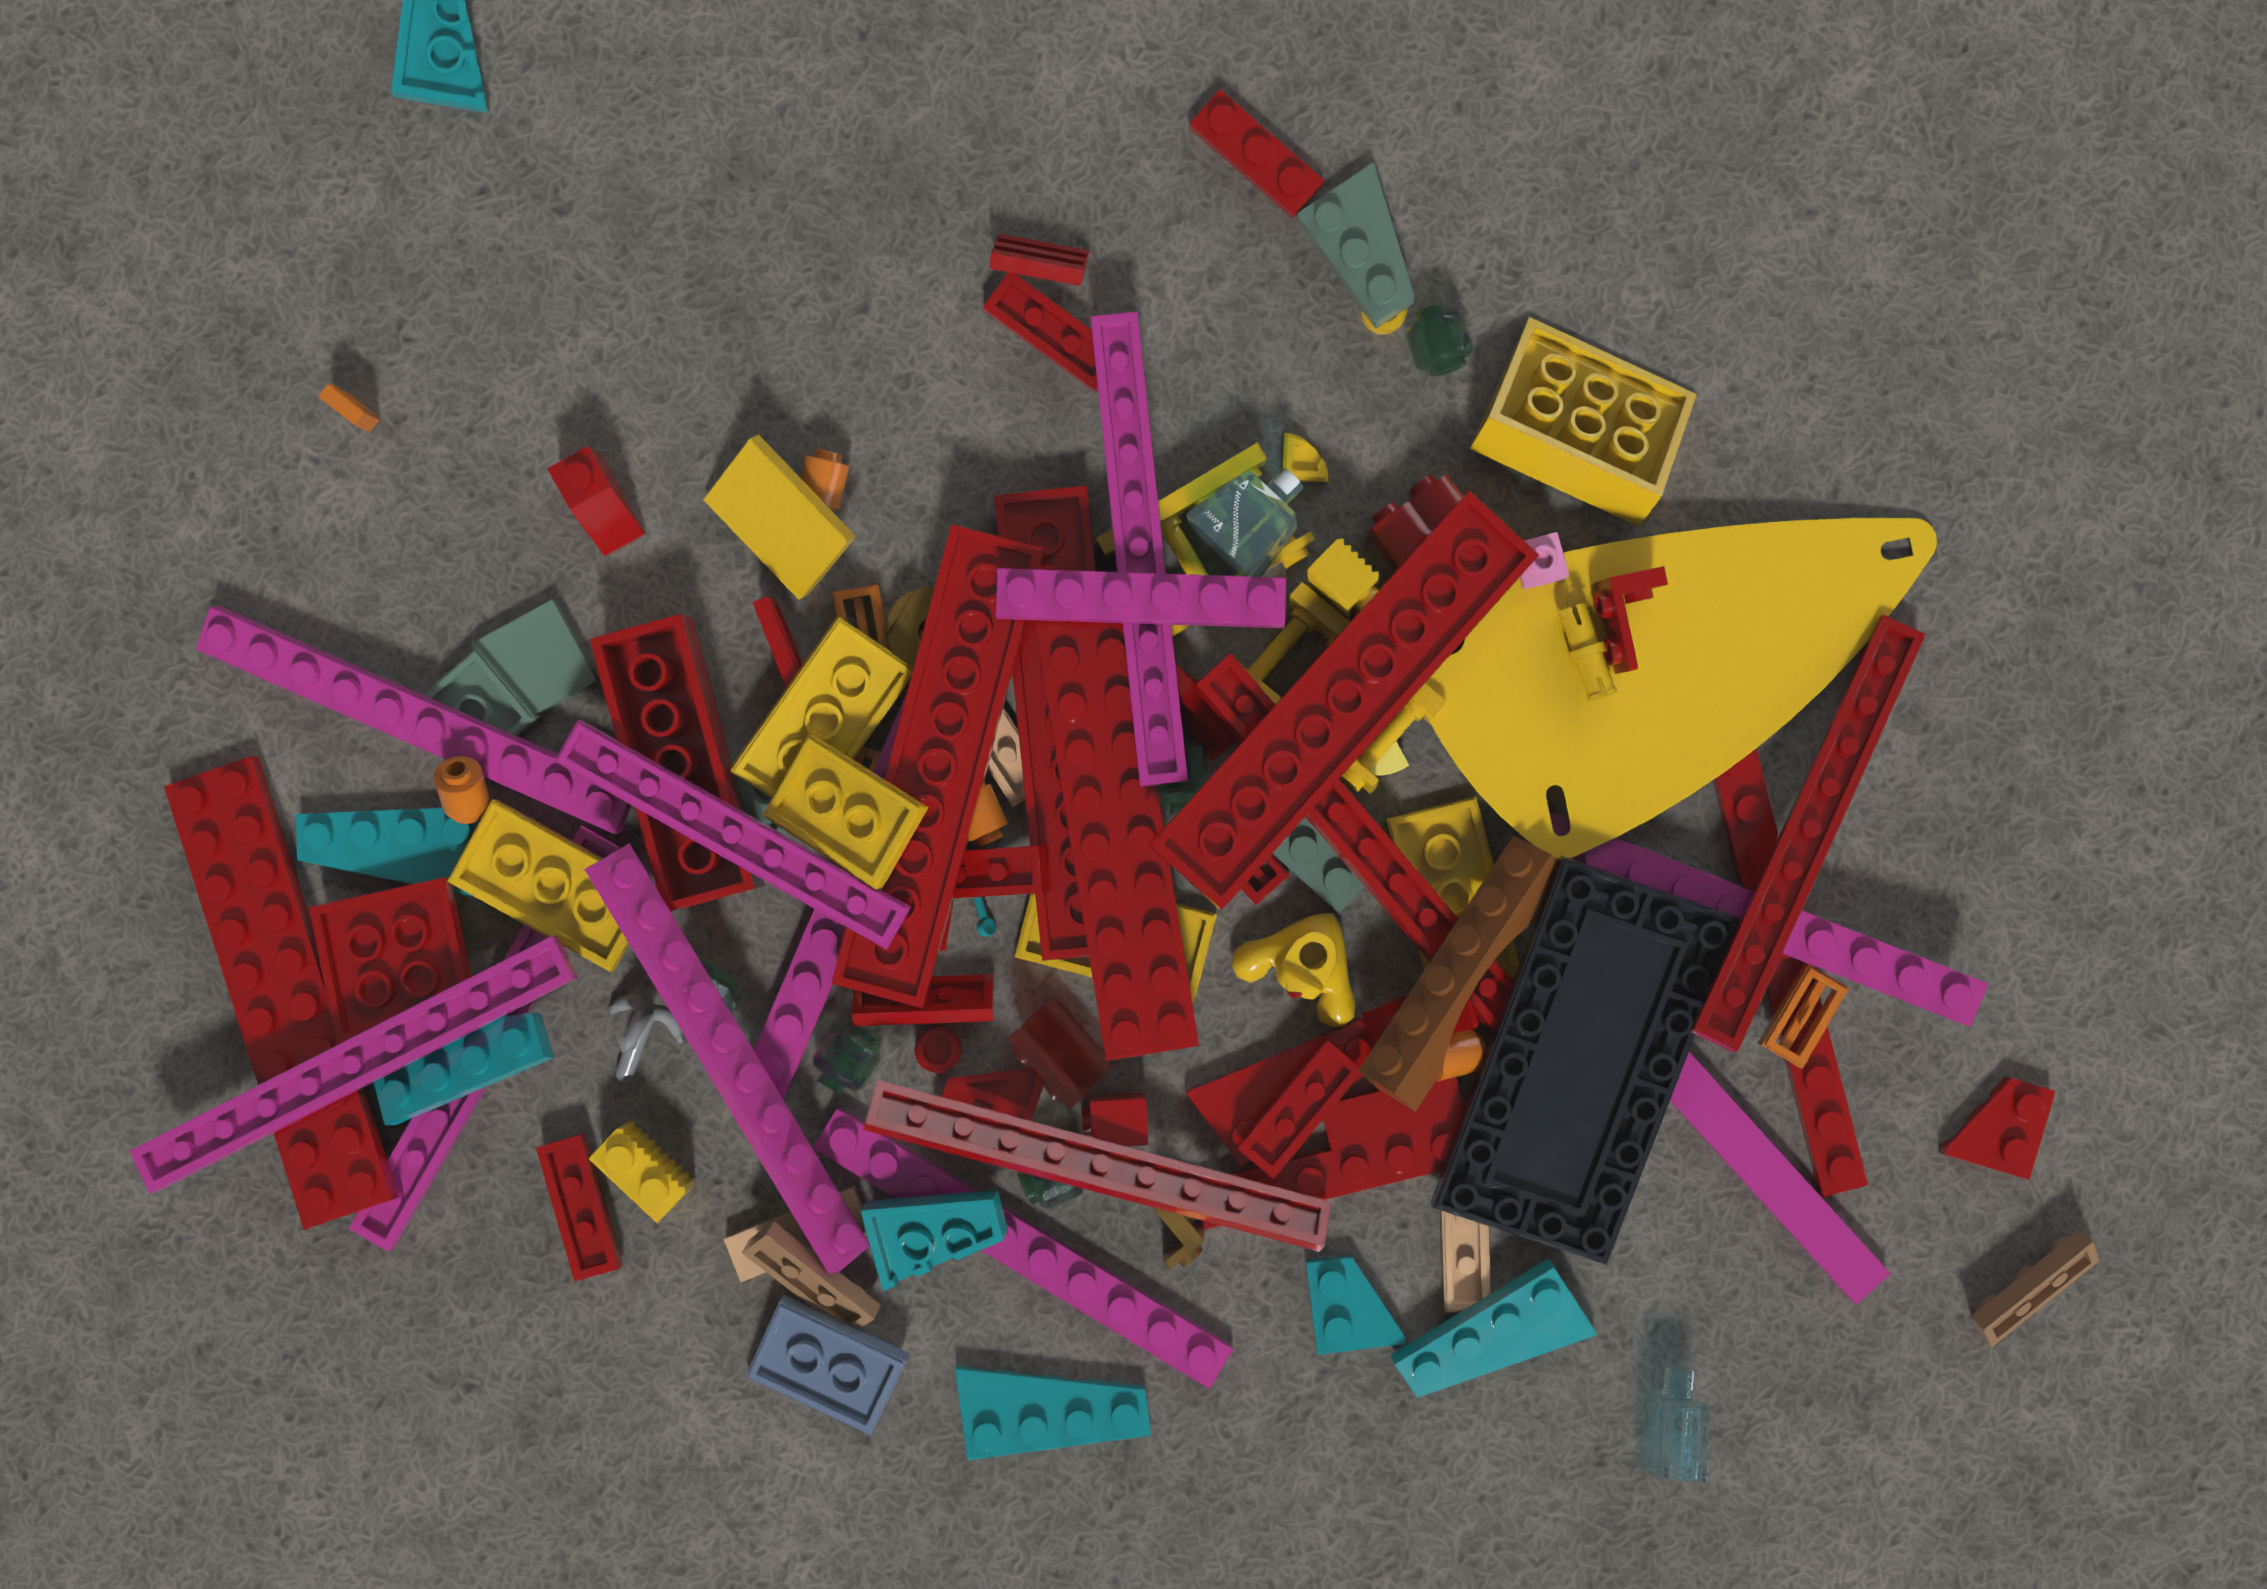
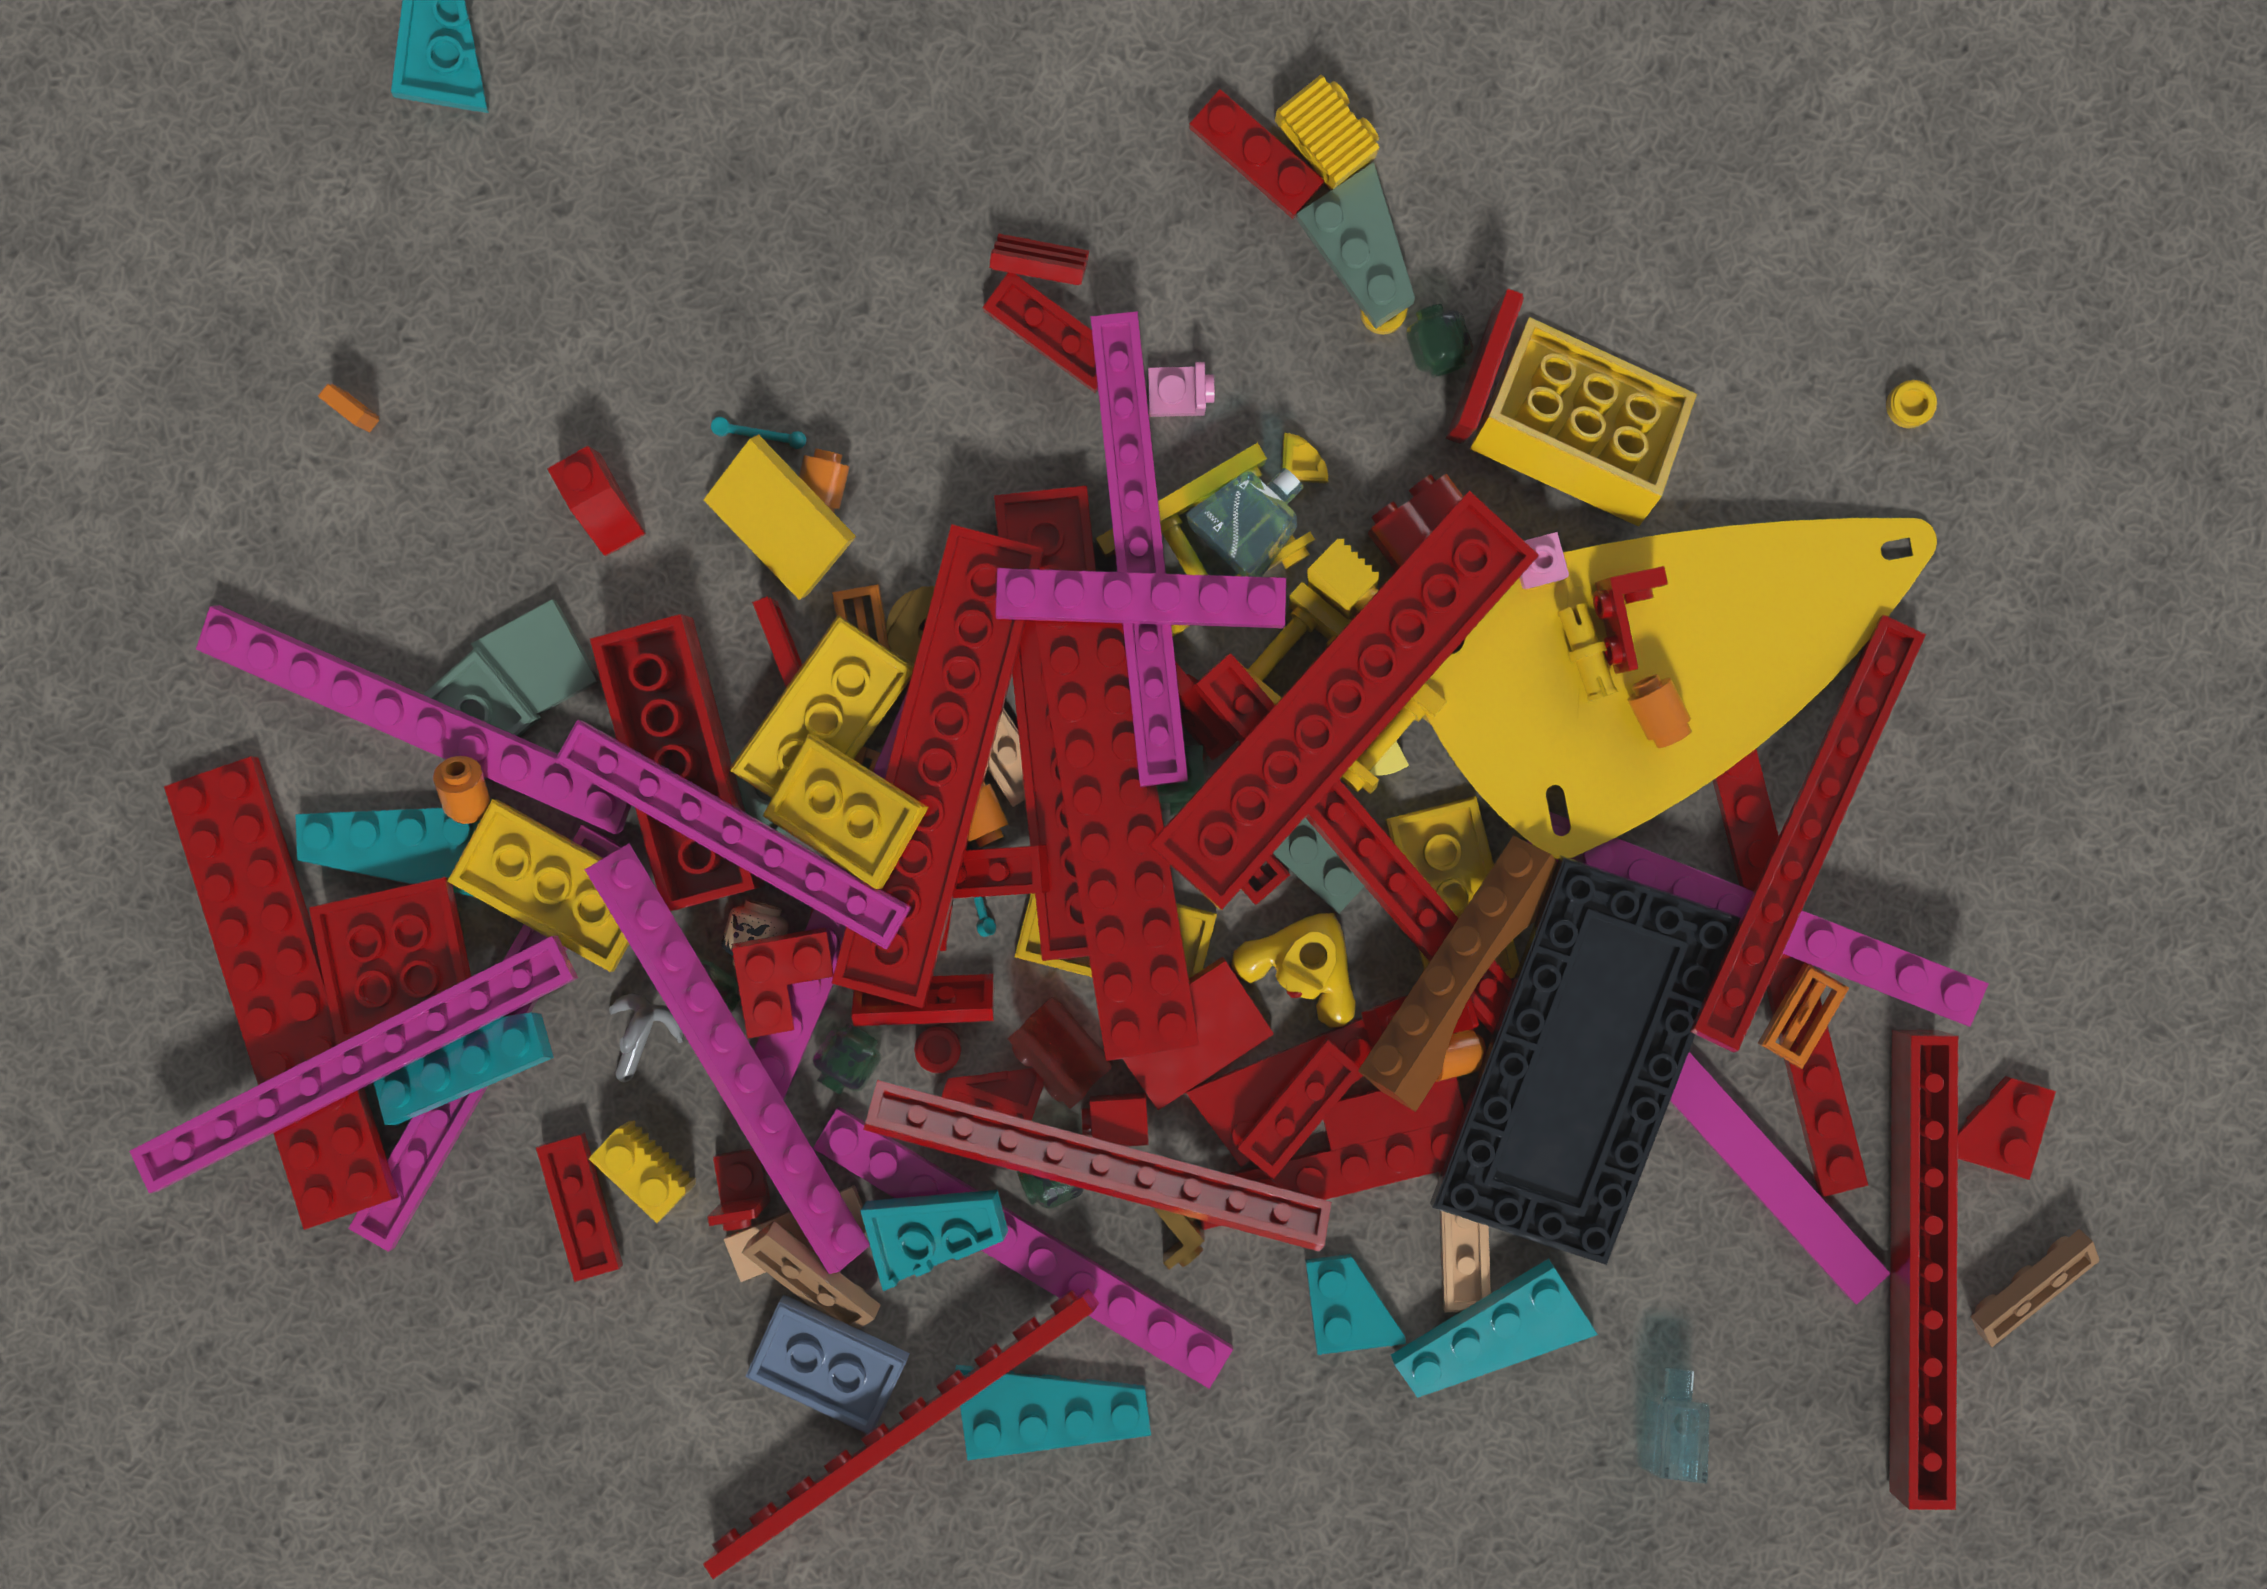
none -> red plate [703,1288,1099,1580]
none -> red bracket [707,1148,770,1231]
none -> teal hinge [711,417,806,449]
none -> tan head [721,900,789,965]
none -> red plate [731,927,834,1039]
none -> red tile [1123,956,1274,1110]
none -> bright pink bracket [1148,362,1215,417]
none -> yellow brick [1275,74,1380,190]
none -> red tile [1445,288,1524,444]
none -> orange brick [1627,674,1692,748]
none -> yellow tile [1886,380,1937,428]
none -> red brick [1889,1030,1959,1510]

